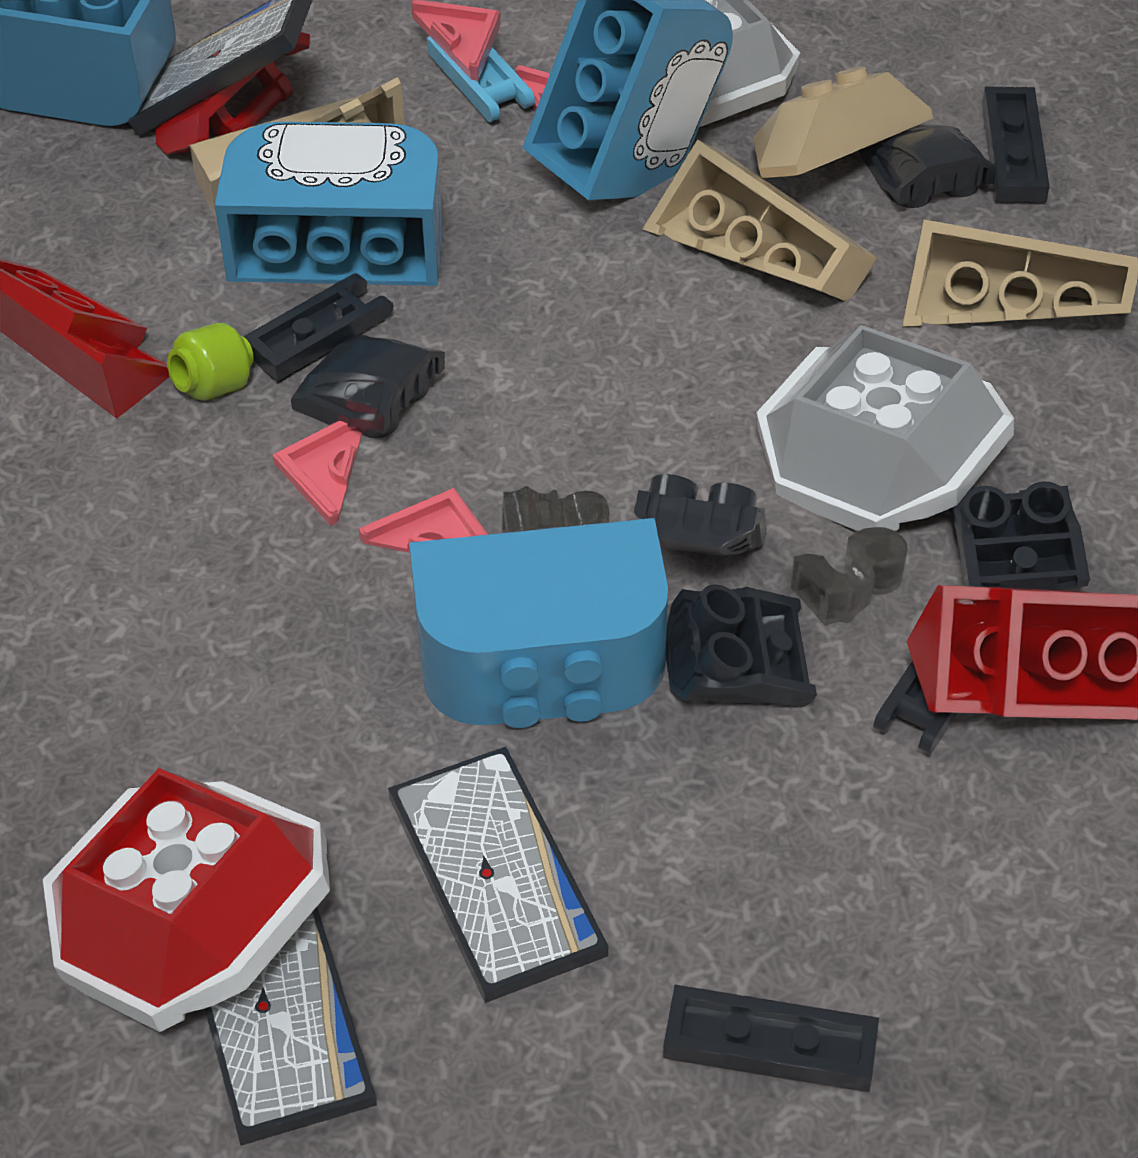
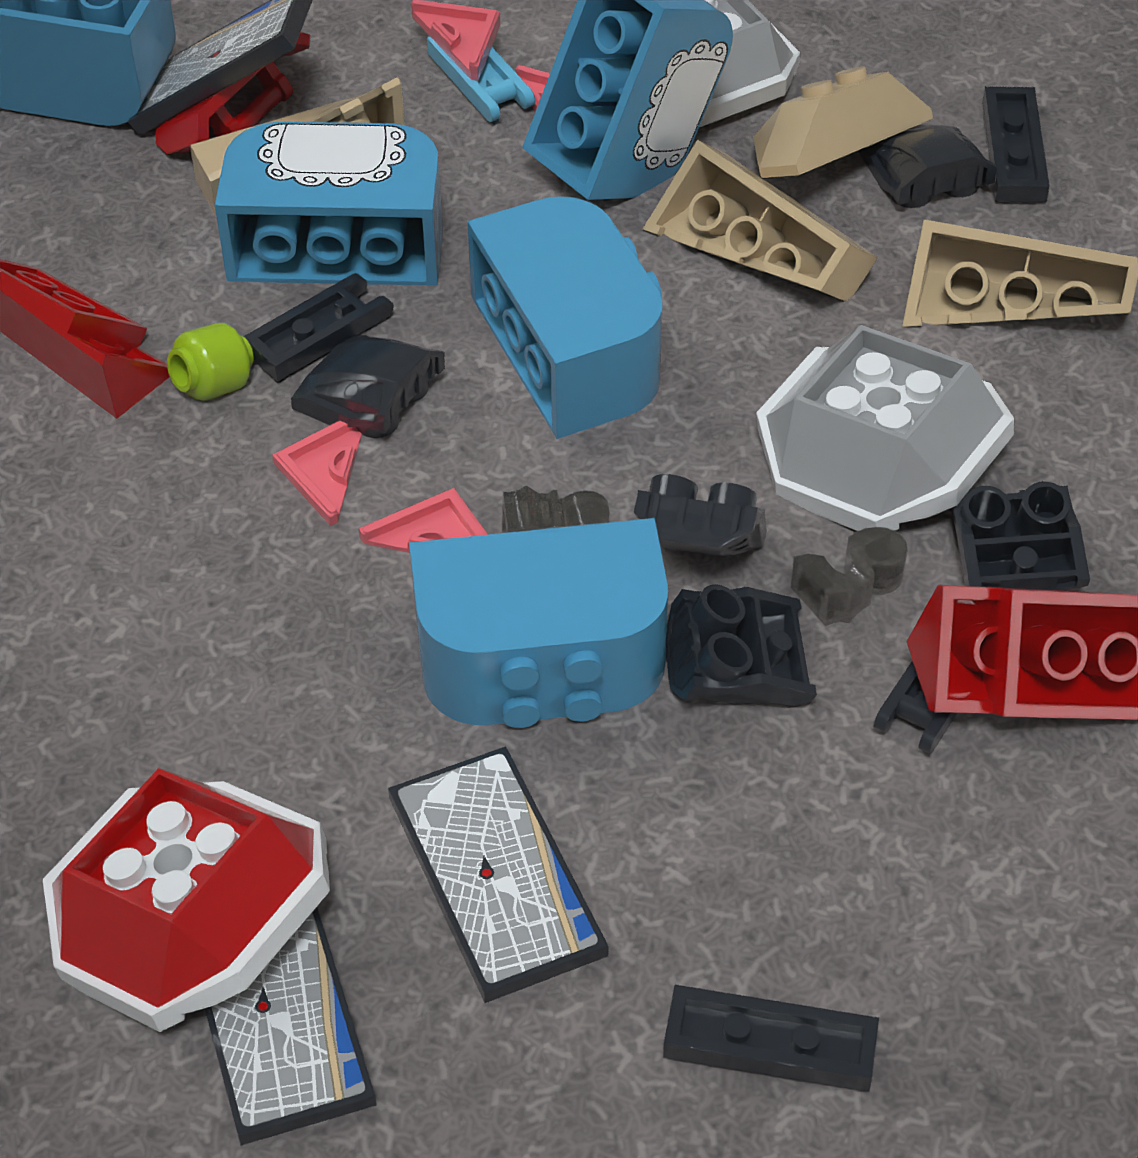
none -> dark azure brick [467,197,662,439]

